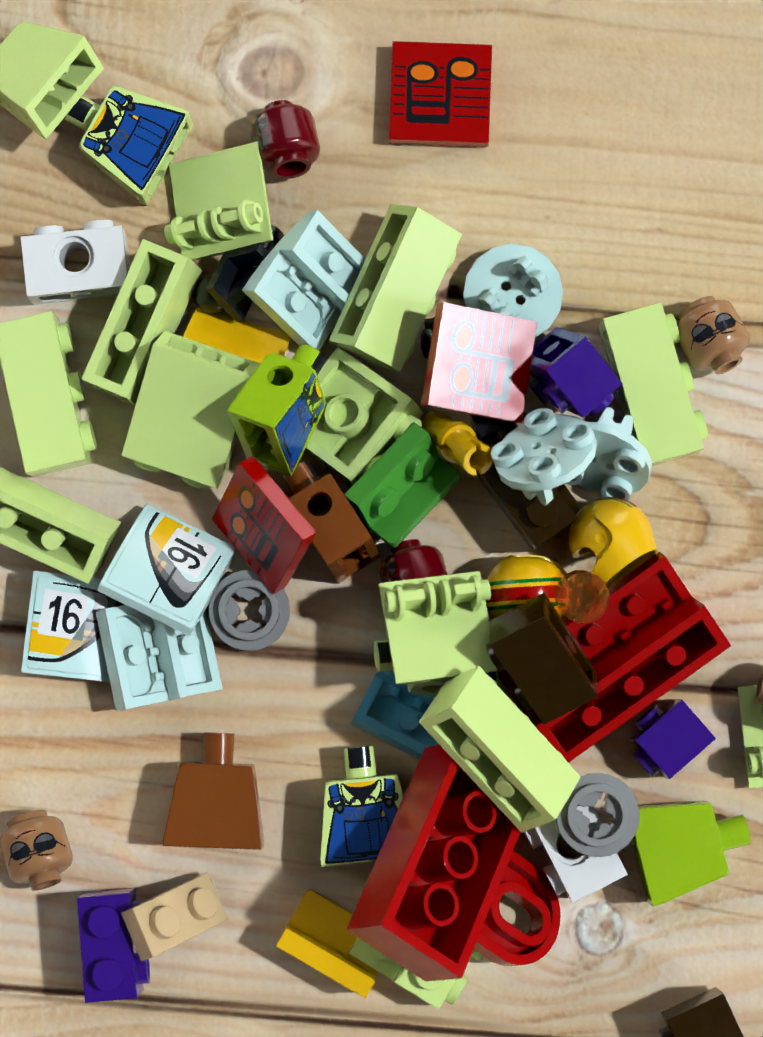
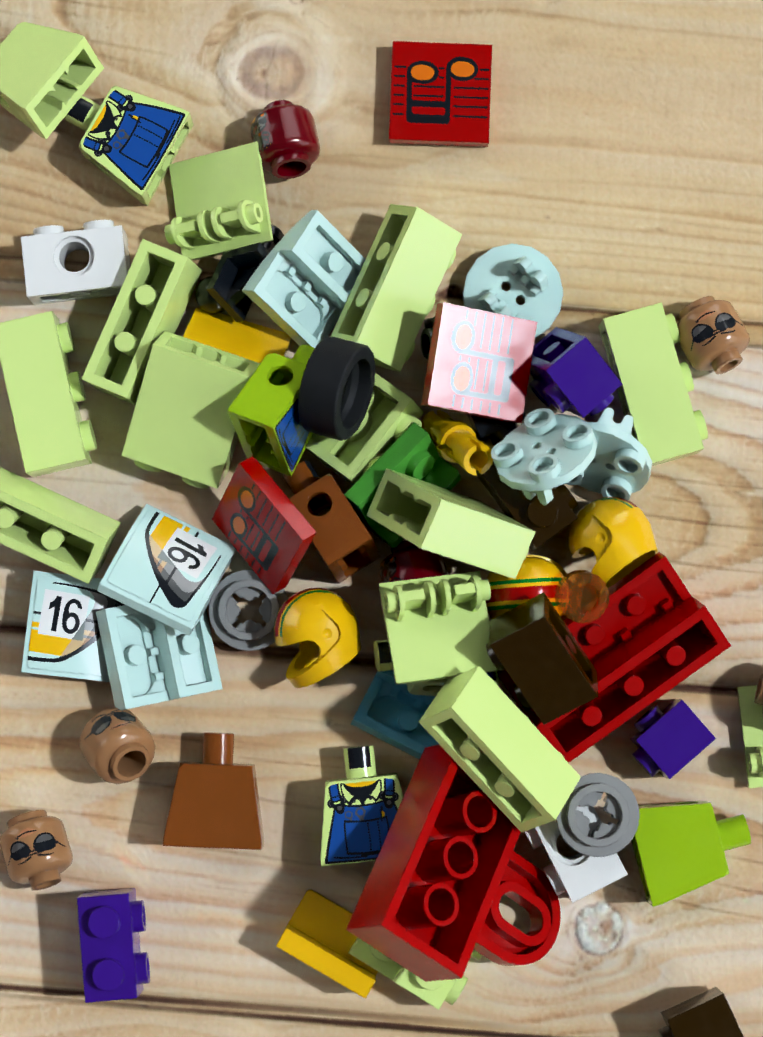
tan plate [121,872,228,961] -> none
none -> medium nougat head [80,708,156,784]
none -> yellow helmet [274,588,362,688]
none -> black tyre [298,337,375,441]
none -> yellowish green brick [366,468,535,579]

